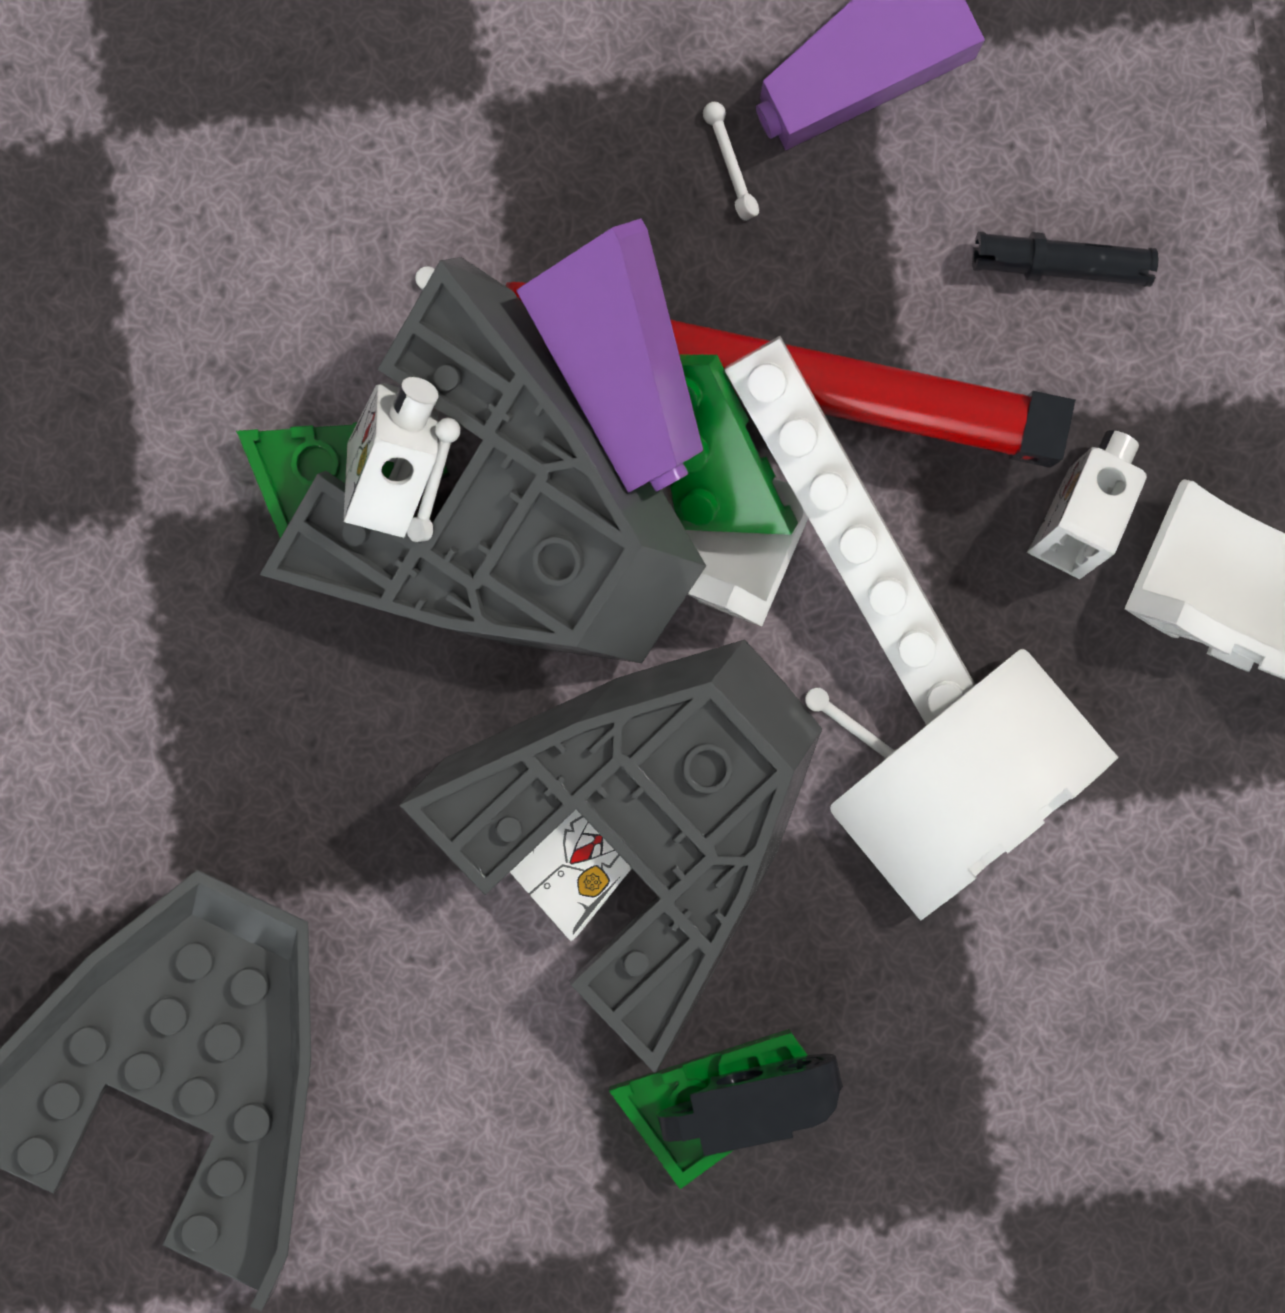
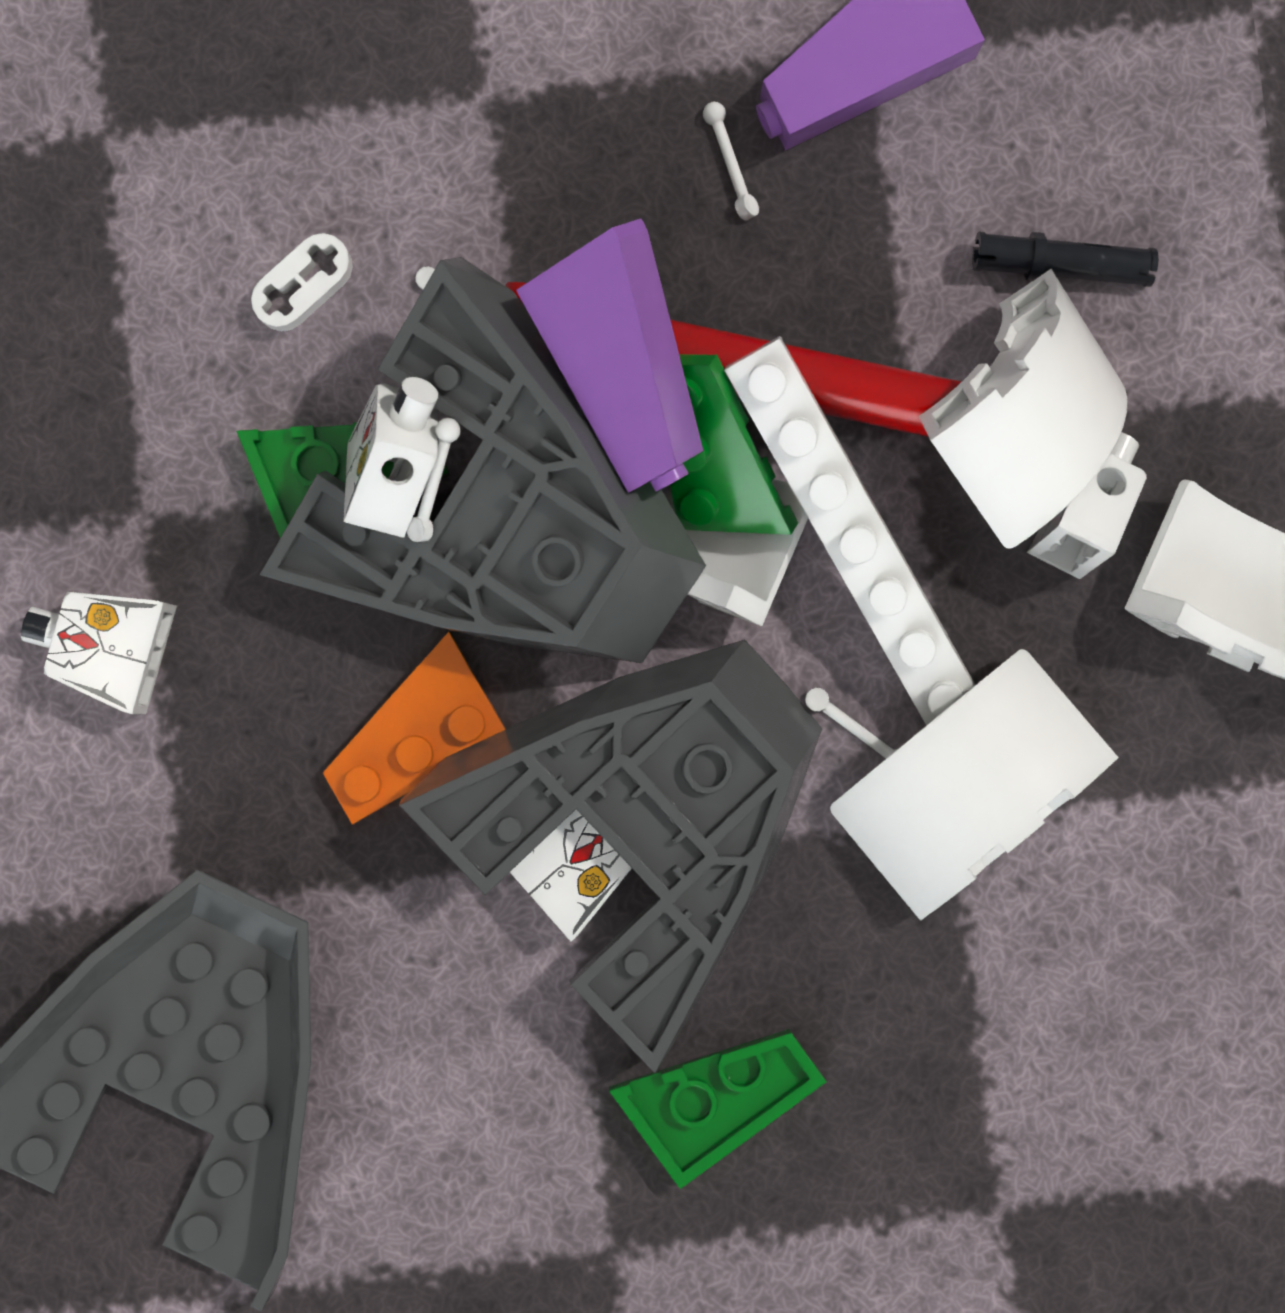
black piece [657,1053,843,1156] -> none
none -> white torso [21,592,177,714]
none -> white beam [251,233,353,331]
none -> orange wing [323,632,506,825]
none -> white panel [919,269,1127,548]

